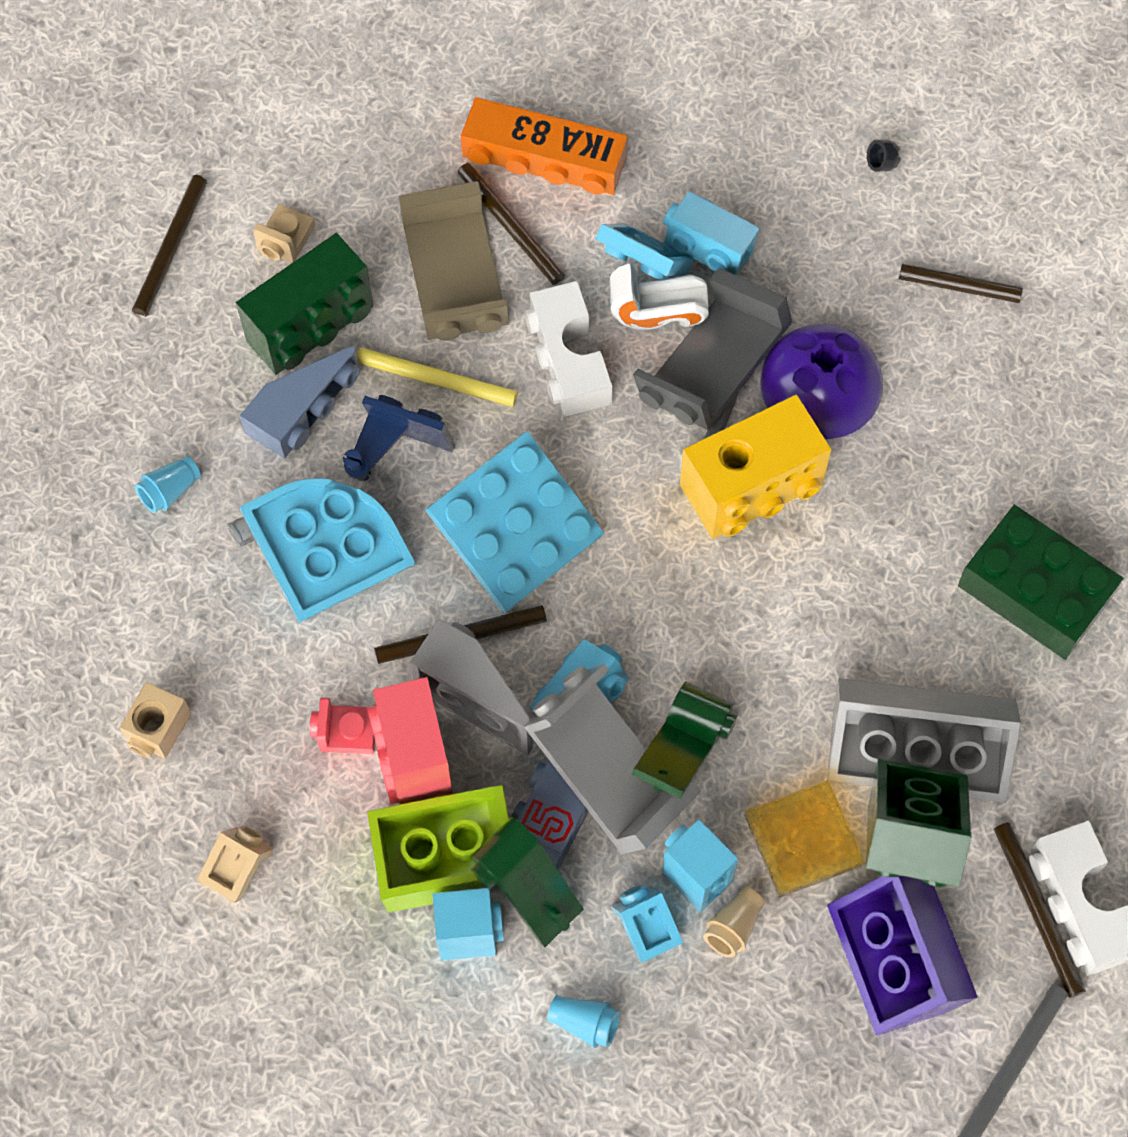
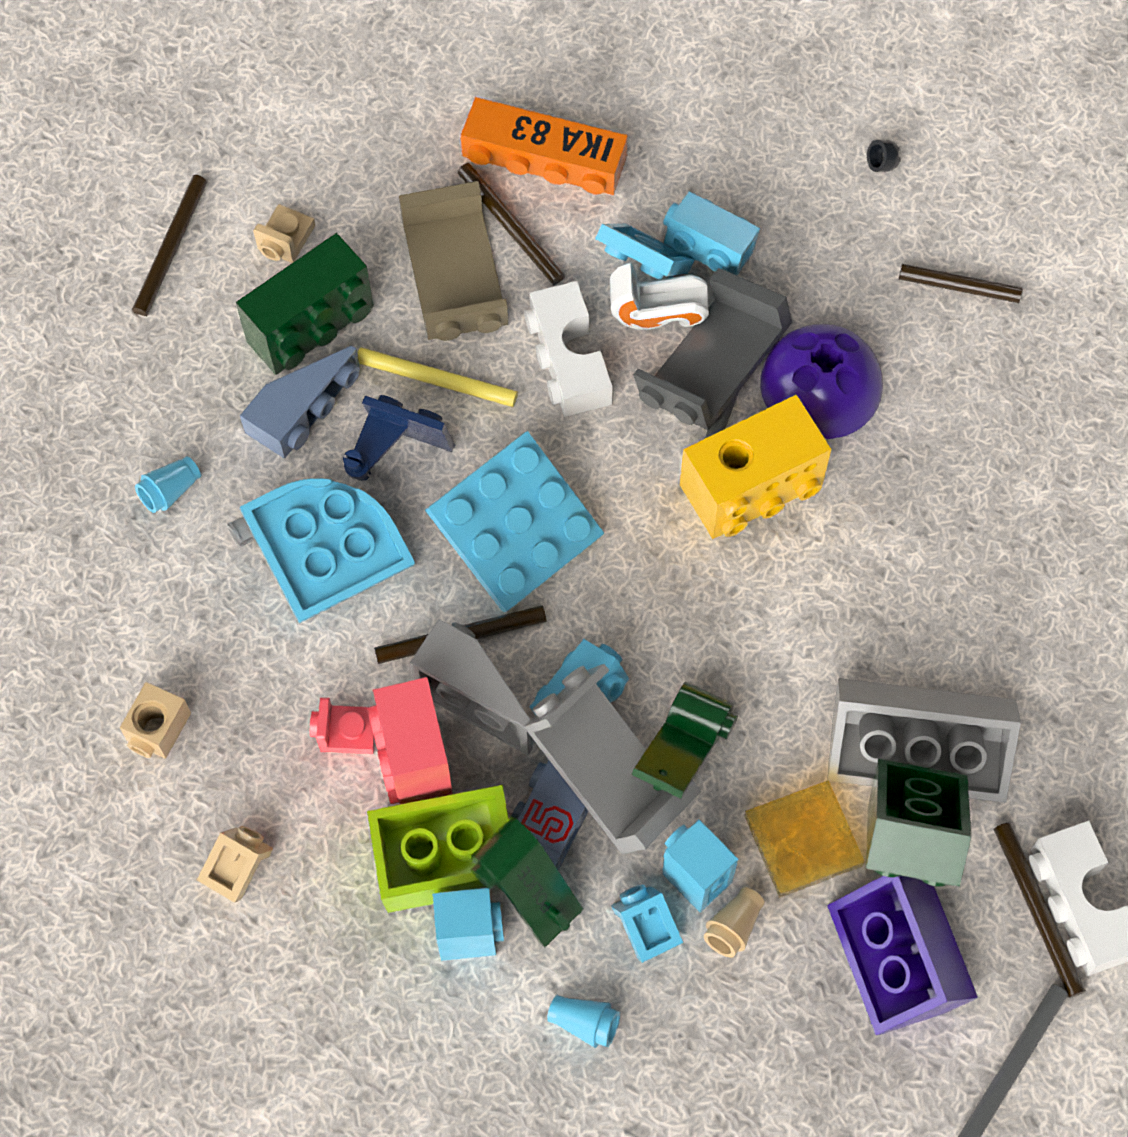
dark green brick [957,504,1124,660] -> none

